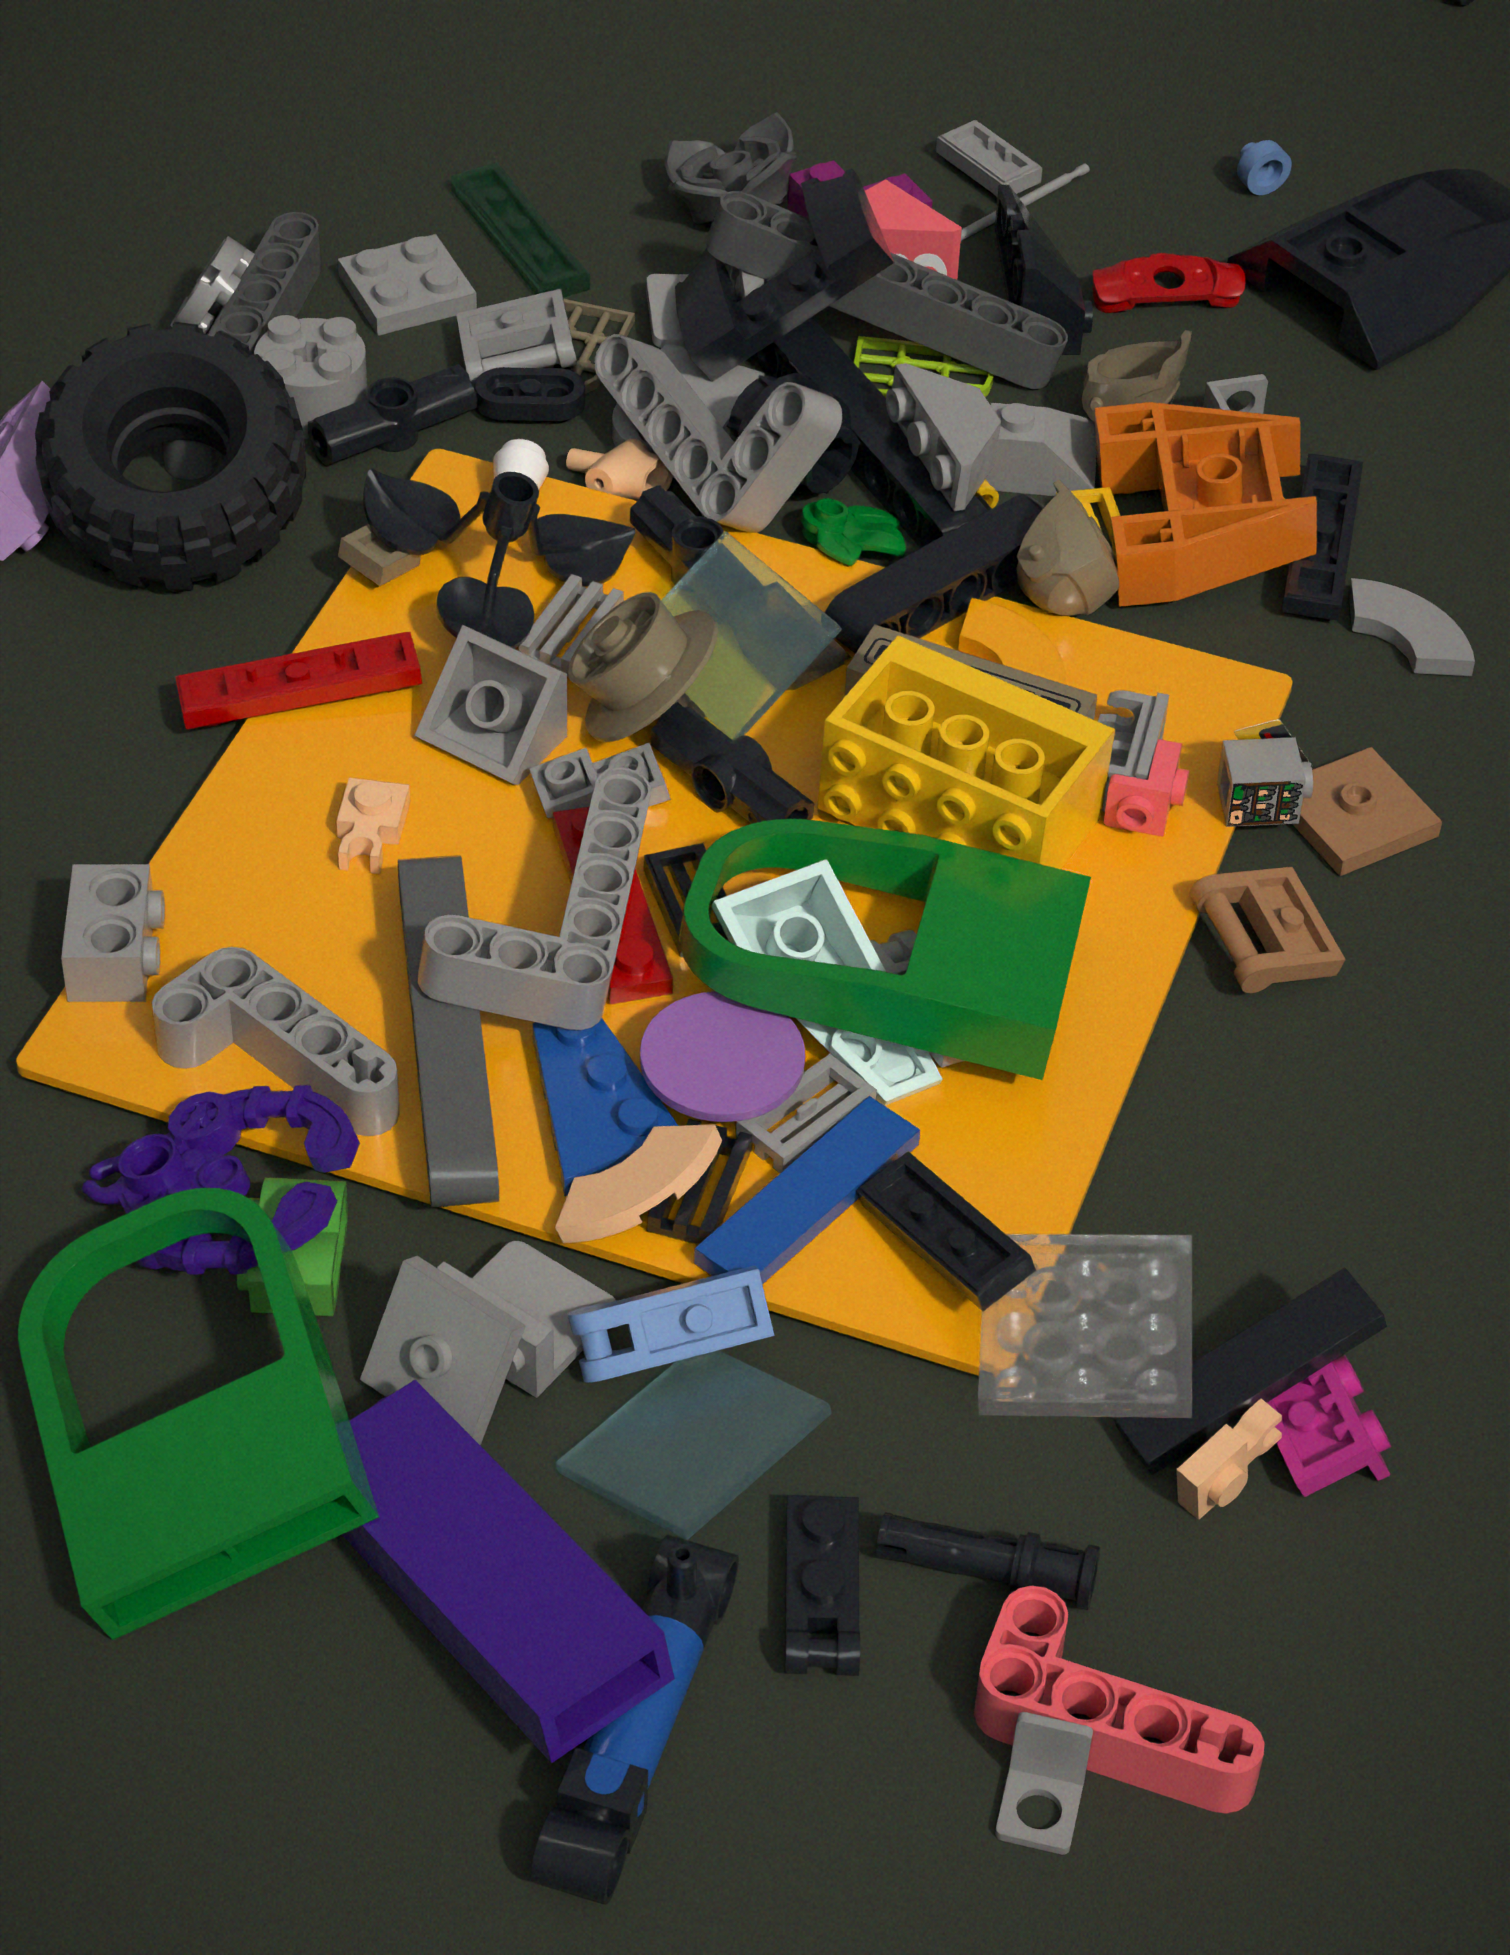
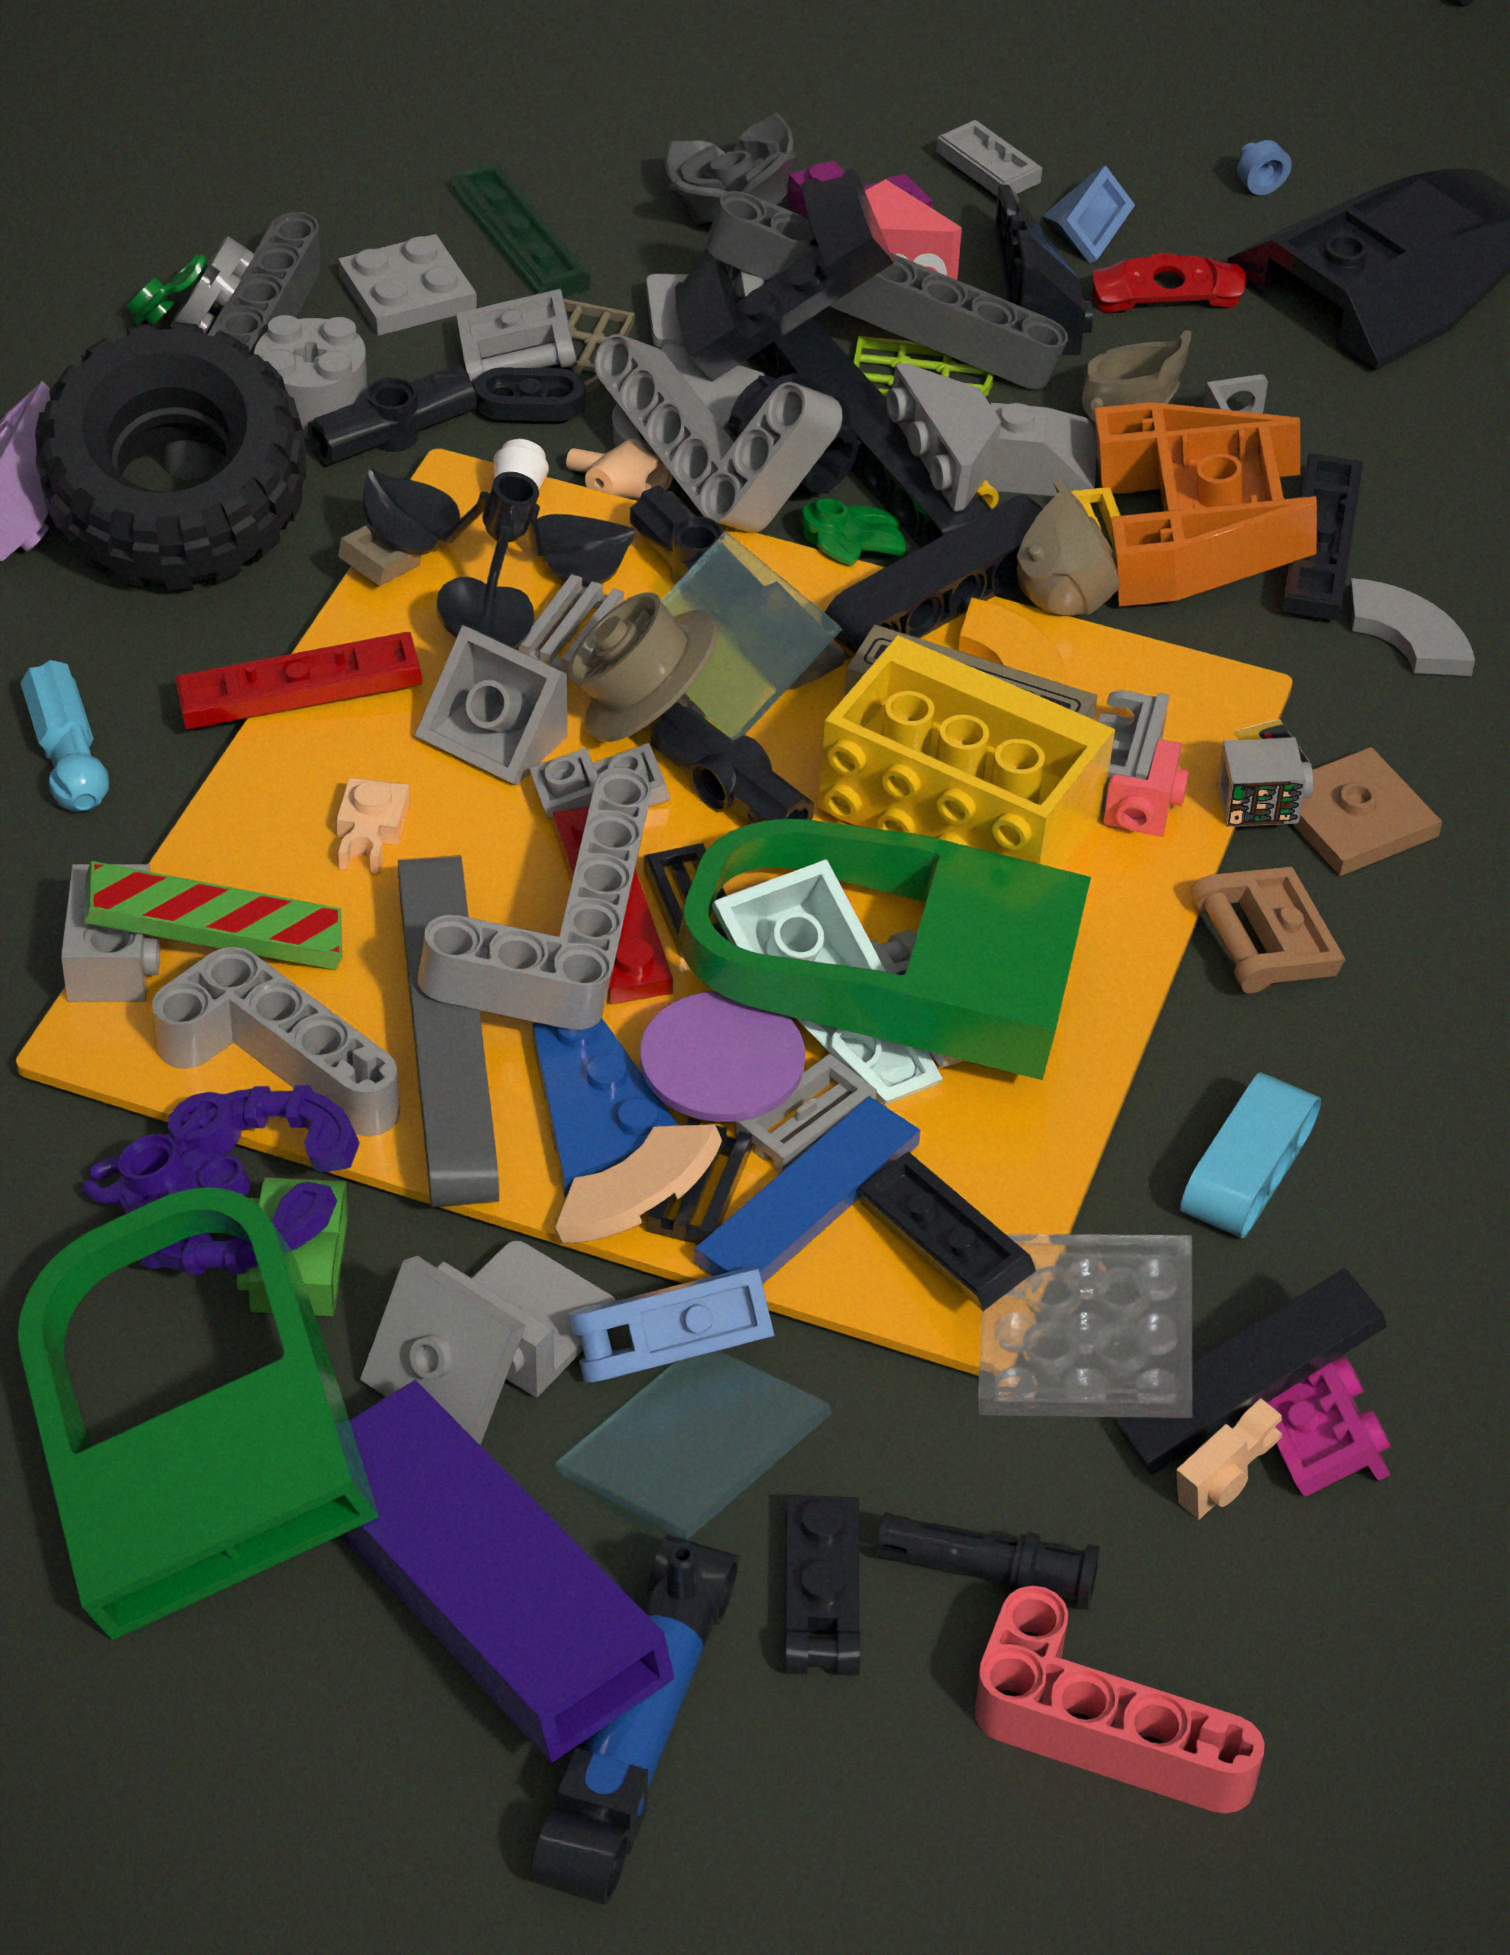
light grey piece [961,163,1090,241] -> none
light grey bracket [995,1712,1093,1855] -> none
none -> medium azure piece [20,660,109,813]
none -> bright green tile [84,861,342,970]
none -> green plate [125,253,208,326]
none -> medium blue slope [1042,165,1135,264]
none -> medium azure beam [1180,1072,1321,1239]

